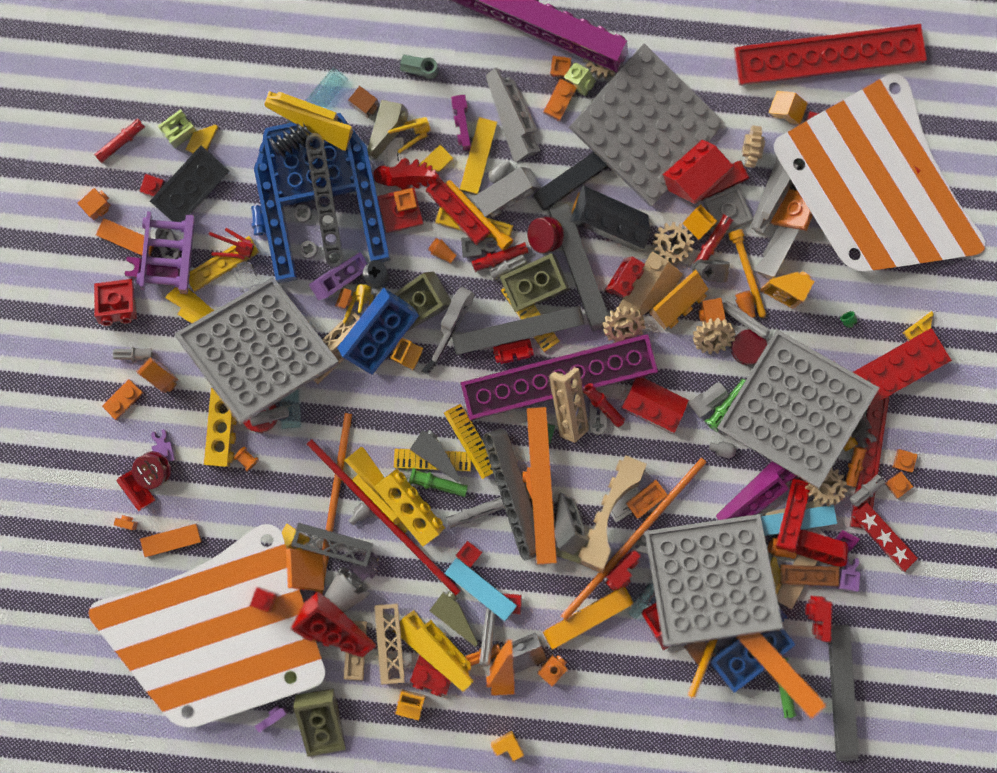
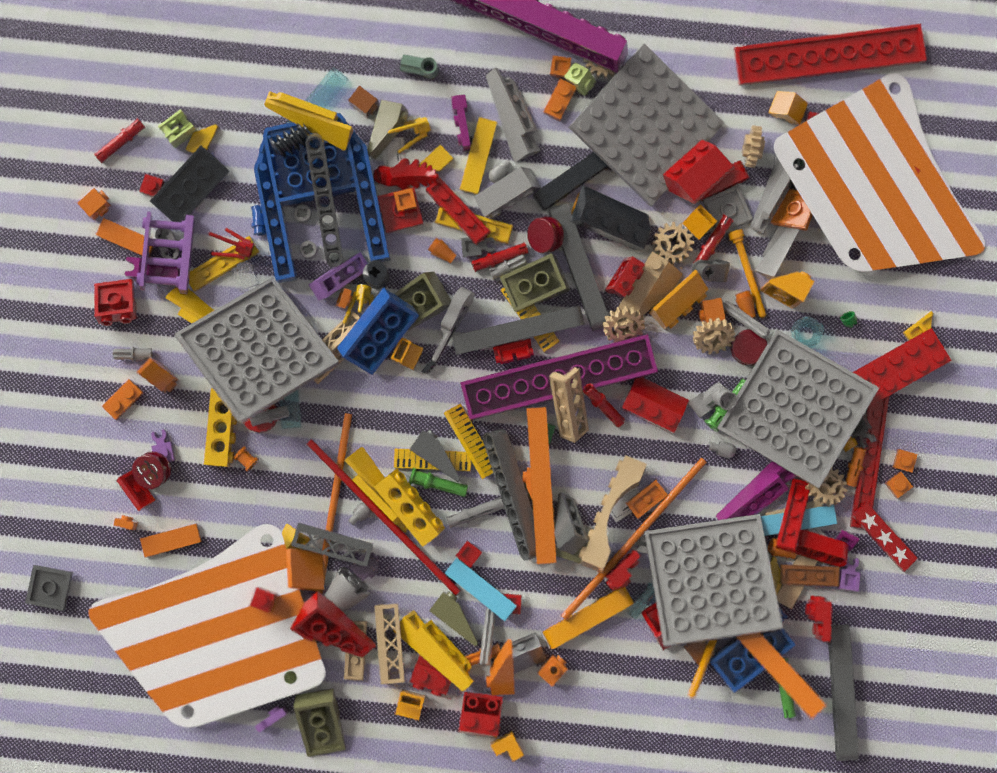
light orange piece [446,180,514,251] -> none
light grey beam [589,403,607,435] -> none
light grey axle [850,474,885,507] -> none
none -> dark grey plate [25,565,73,610]
none -> red slope [459,691,503,739]
none -> light grey wheel [712,387,737,410]
none -> clear light blue piece [791,316,824,348]

